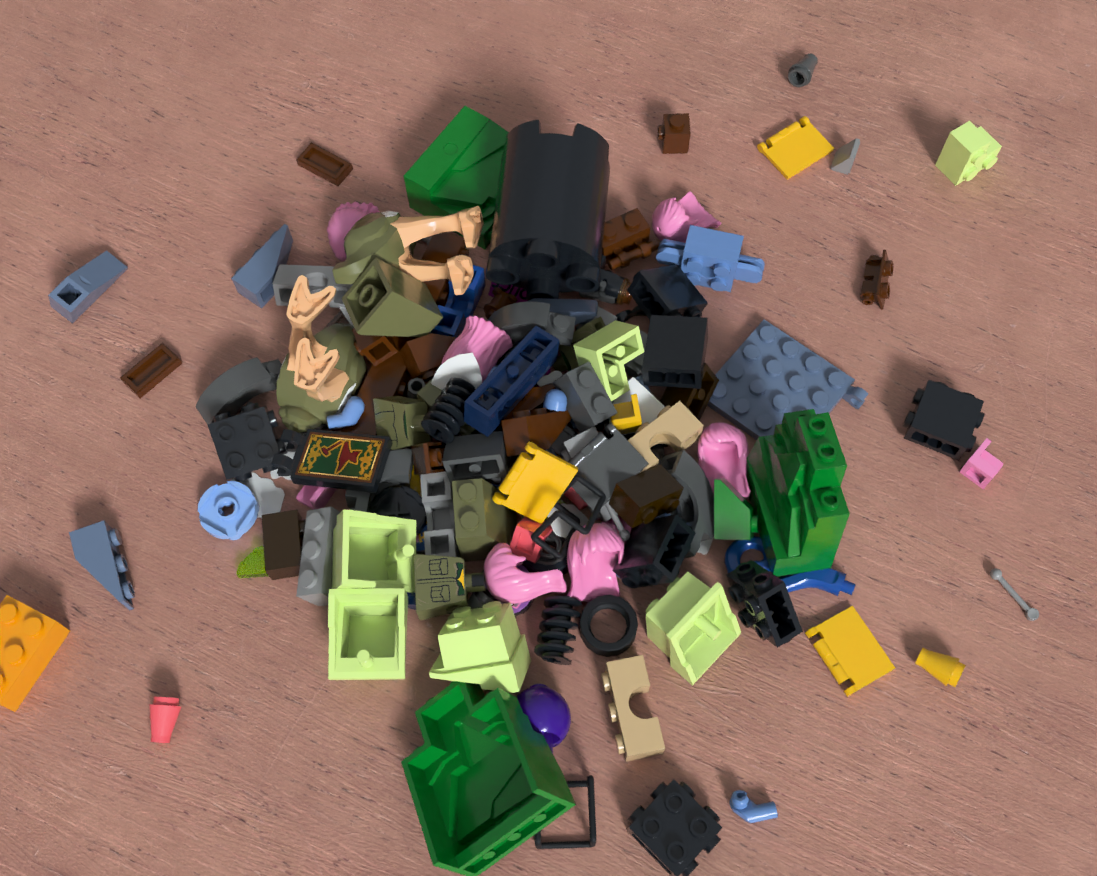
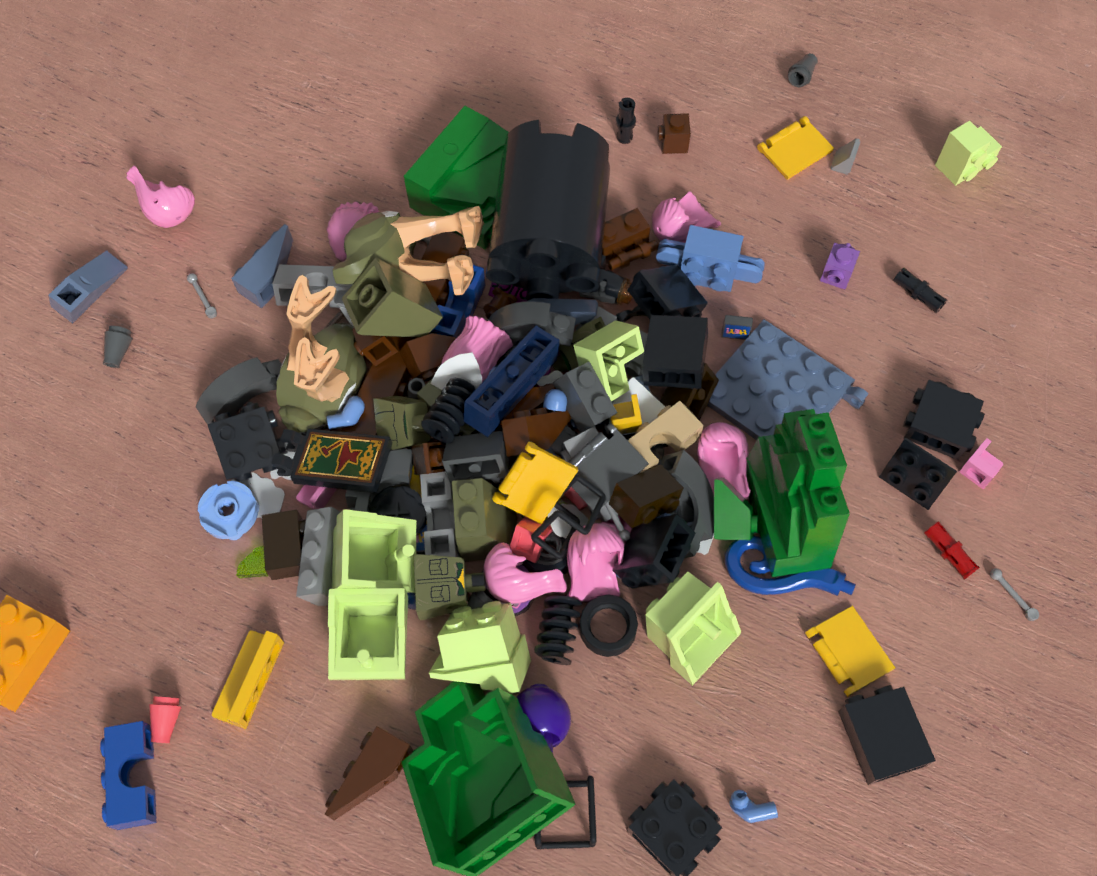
sand blue slope [69,520,135,610] -> none
reddish brown tile [120,342,182,399] -> none
reddish brown tile [296,142,353,187] -> none
tan arch [601,655,665,762] -> none
black brick [726,560,803,648] -> none
reddish brown hinge [860,250,894,309] -> none
yellow cone [915,648,966,687] -> none
none -> blue arch [100,721,157,830]
none -> dark grey cone [103,326,133,368]
none -> bright pink piece [126,166,195,228]
none -> light grey hinge [187,273,217,319]
none -> yellow panel [212,630,284,729]
none -> reddish brown slope [325,726,413,821]
none -> black pin [616,97,636,144]
none -> tile [721,315,753,340]
none -> medium lavender brick [820,243,860,290]
none -> black brick [838,685,936,785]
none -> black hinge [879,437,957,510]
none -> black pin [893,267,947,313]
none -> red pin [924,521,980,580]

